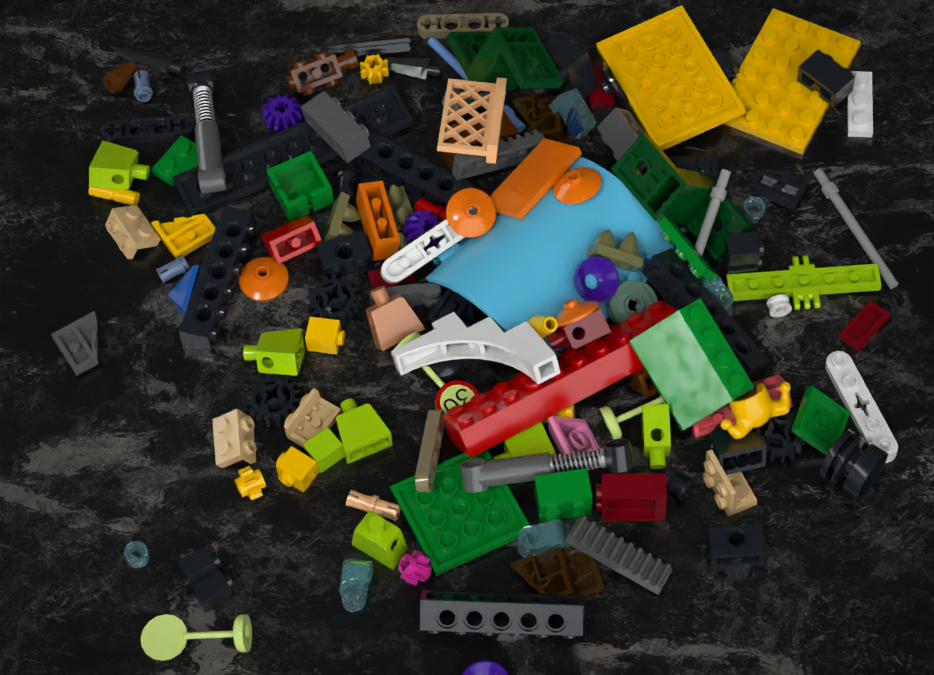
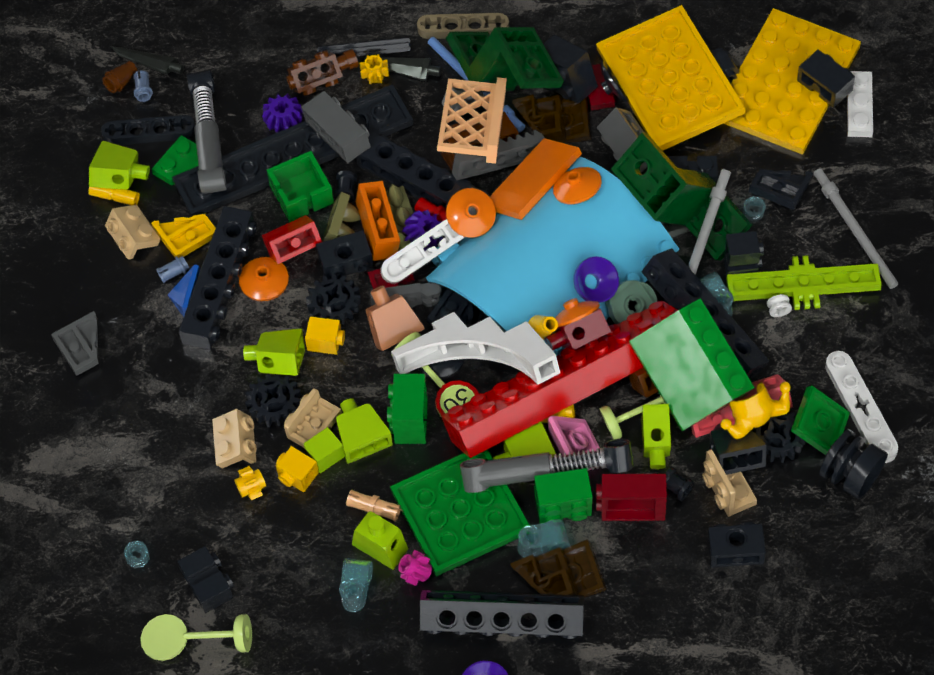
dark tan beam [415,410,445,492] -> none
clear light blue leg [549,88,595,139] -> none
dark grey gear [565,516,673,595] -> none
olive tile [586,229,644,271] -> none
green plate [658,217,717,282] -> none
dark red tile [838,300,890,352] -> none
none -> green piece [387,374,428,444]

